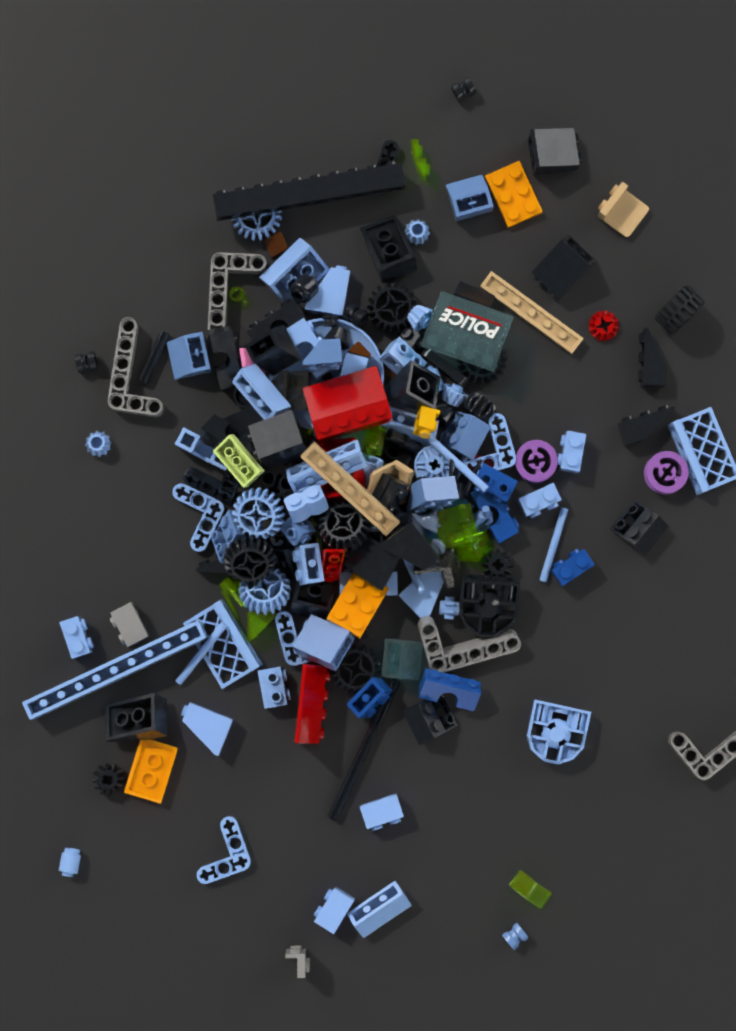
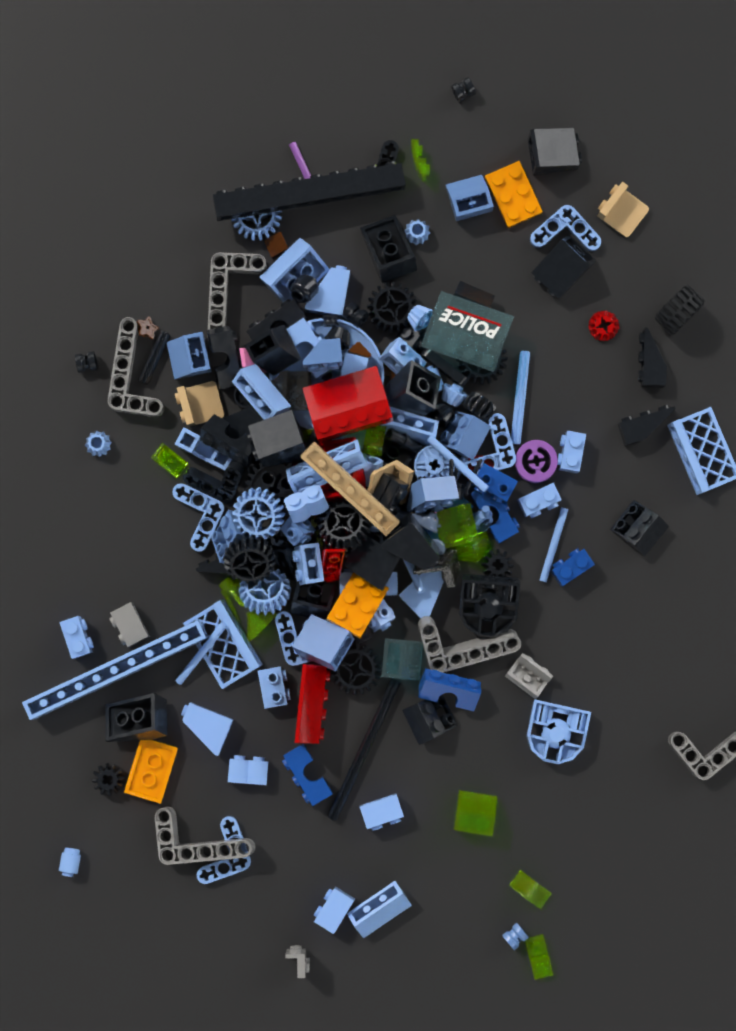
yellowish green piece [213,434,265,488] -> none
clear neon green hinge [229,286,245,302] -> none
blue brick [346,677,393,718] -> none
yellow brick [413,406,440,439] -> none
light blue gear [439,596,459,619] -> none
tan plate [480,271,584,355] -> none
medium lavender wheel [644,451,688,495] -> none
none -> plate [136,316,159,340]
none -> clear neon green slope [151,443,188,478]
none -> light grey beam [155,806,255,865]
none -> tan bracket [175,381,224,427]
none -> light blue brick [228,755,268,785]
none -> blue arch [282,743,333,806]
none -> medium lavender bar [289,142,311,179]
none -> light blue brick [368,599,396,632]
none -> clear neon green slope [453,790,497,836]
none -> light grey bracket [505,653,553,699]
none -> light blue axle [511,351,530,445]
none -> clear neon green slope [525,934,553,980]
none -> light blue beam [530,205,601,252]

